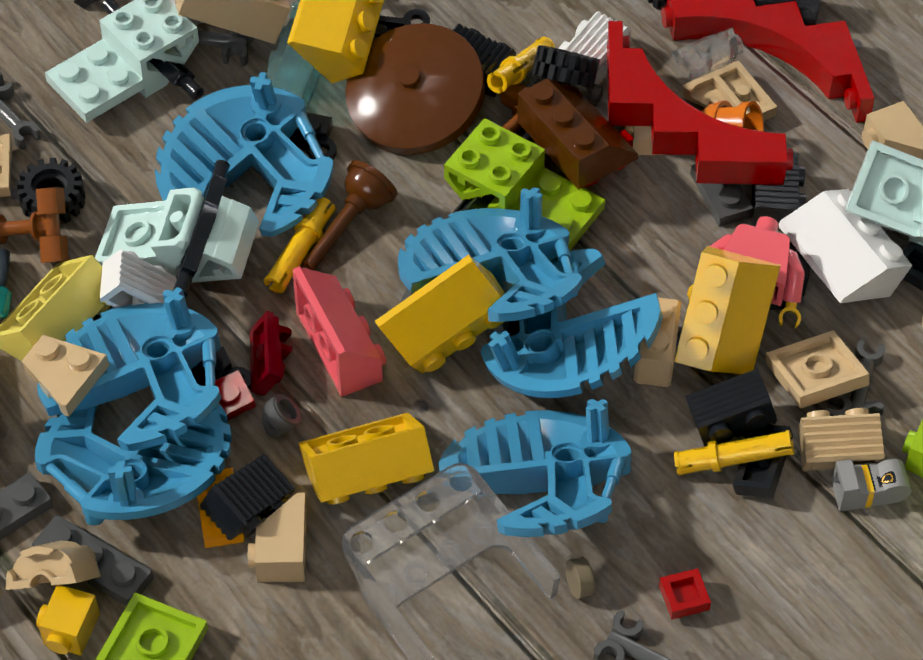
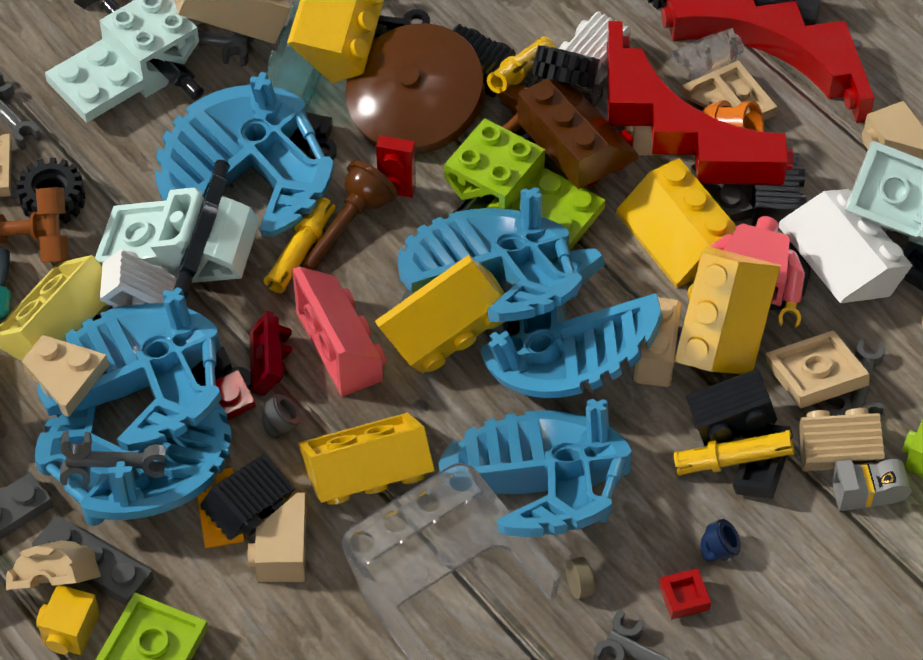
none -> dark grey bar [60,431,165,486]
none -> red plate [376,135,416,198]
none -> yellow slope [616,158,737,289]
none -> dark blue tile [700,519,741,562]

